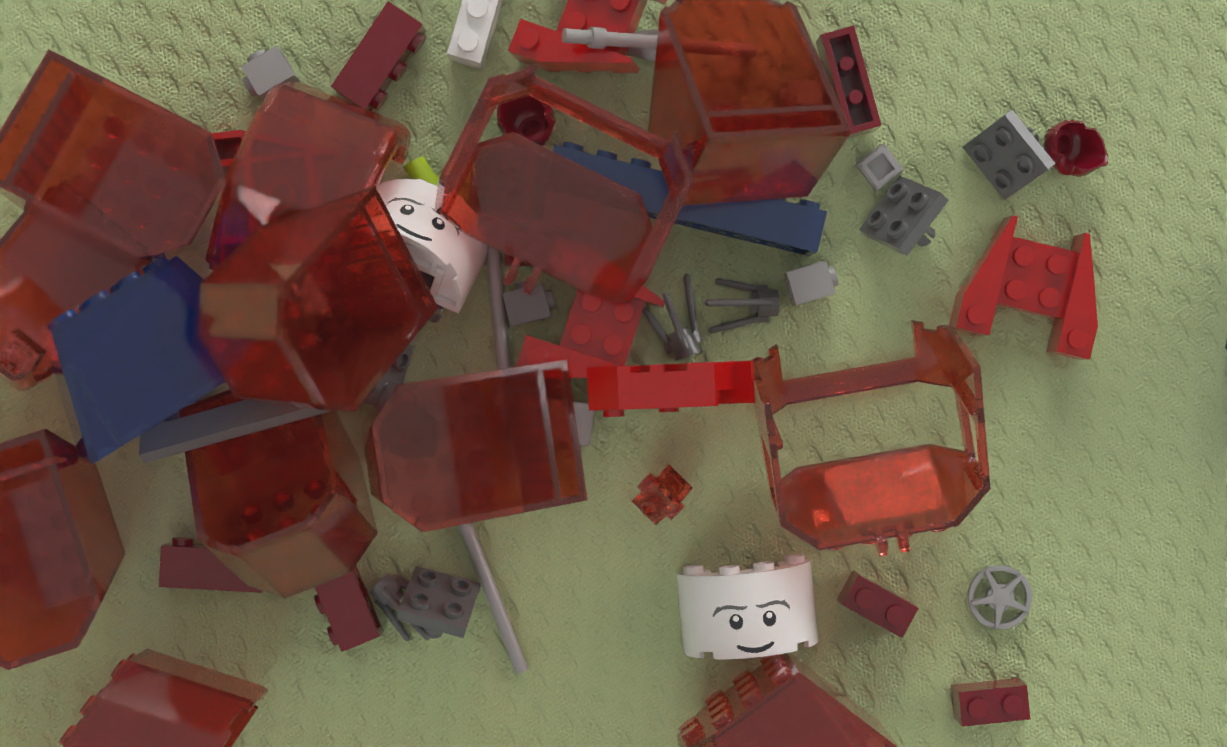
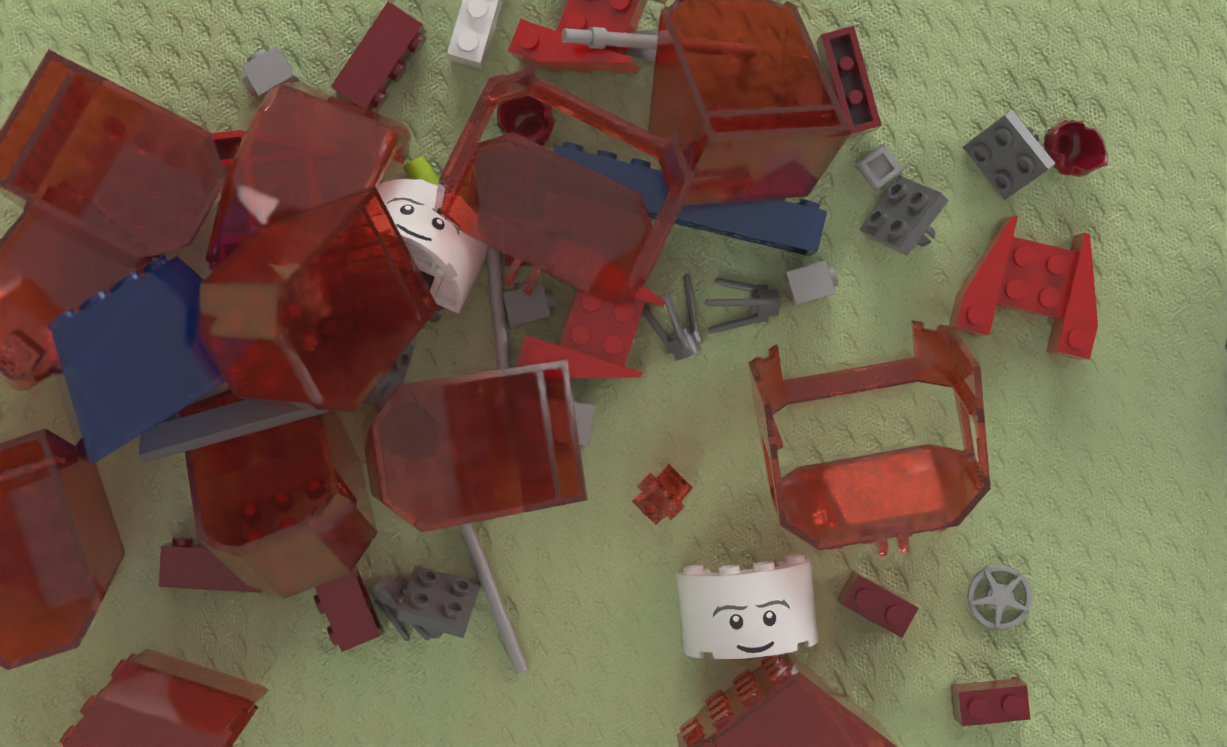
red wedge [587,360,755,417] -> none

